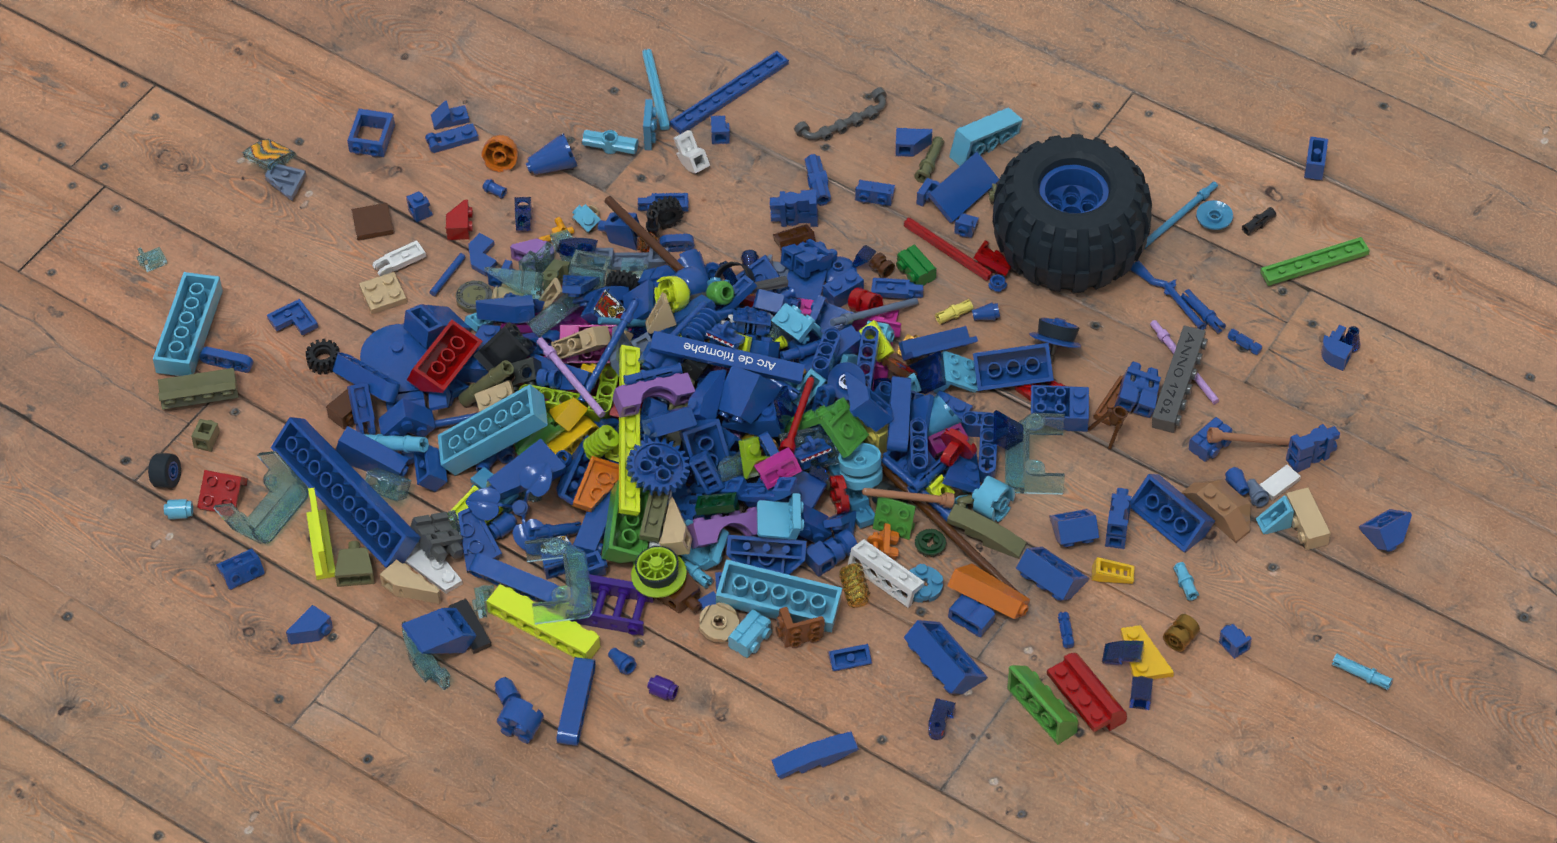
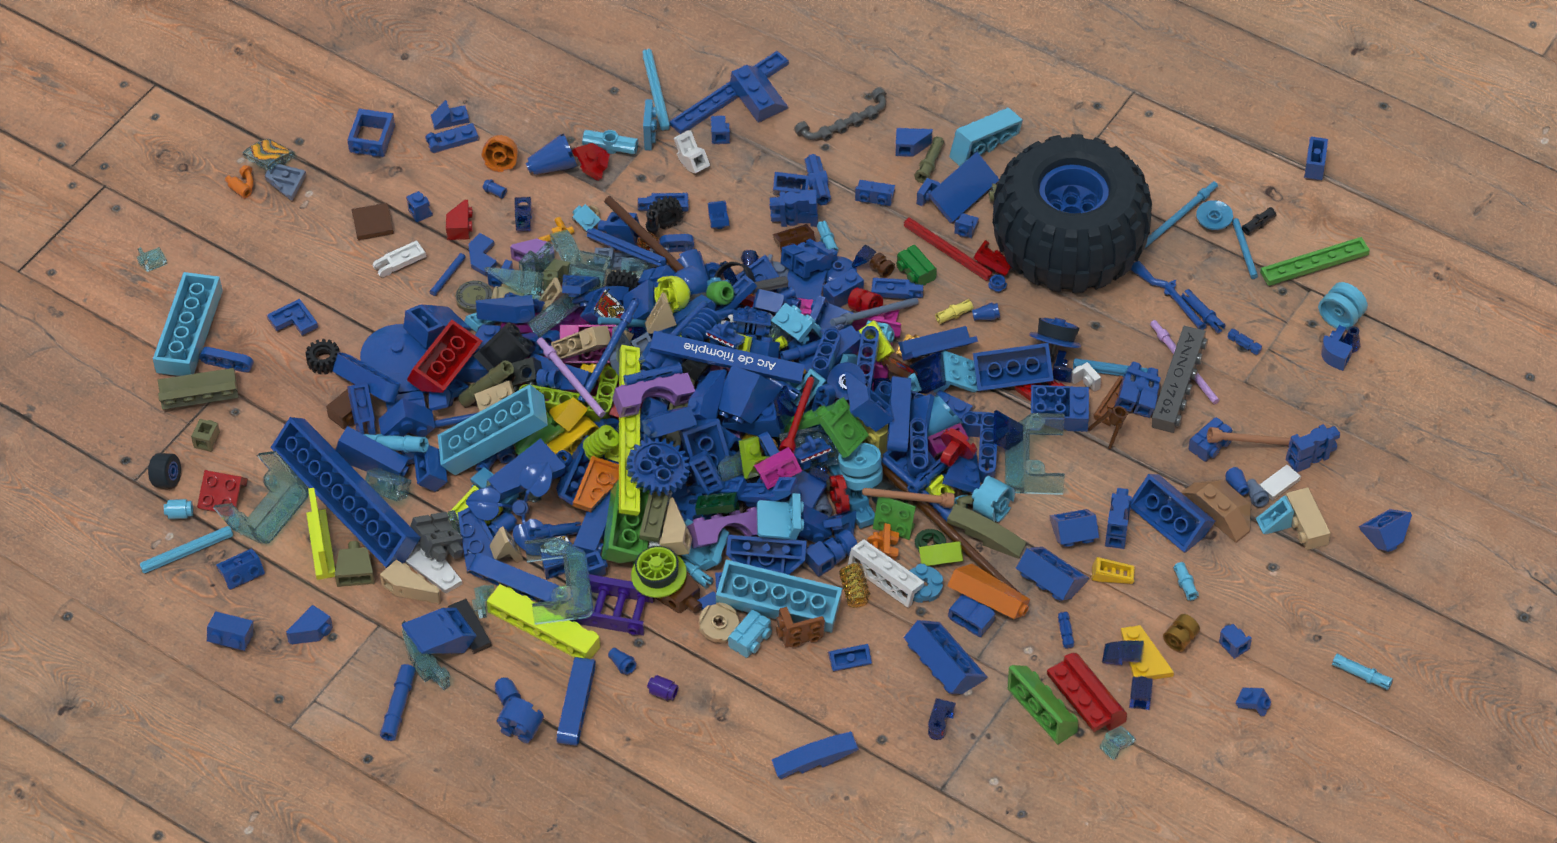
tan plate [359,272,407,314] -> none
clear blue slope [556,238,598,257] -> none
none -> medium azure axle [140,526,233,573]
none -> blue brick [207,611,253,651]
none -> orange plant [225,165,253,198]
none -> blue piece [380,664,416,741]
none -> tan slope [490,527,523,563]
none -> red plate [572,143,610,181]
none -> blue axle [587,228,666,267]
none -> blue bracket [708,201,729,229]
none -> blue slope [730,65,788,122]
none -> blue torso [773,172,809,196]
none -> sand blue cone [814,491,833,517]
none -> medium azure axle [817,221,838,252]
none -> lime slope [919,541,964,566]
none -> clear blue bracket [1053,350,1073,383]
none -> white bracket [1072,362,1101,392]
none -> dark azure axle [1073,358,1148,376]
none -> clear light blue bracket [1100,726,1136,760]
none -> dark azure bar [1232,218,1258,279]
none -> blue bracket [1236,687,1271,716]
none -> medium azure wheel [1318,282,1368,330]

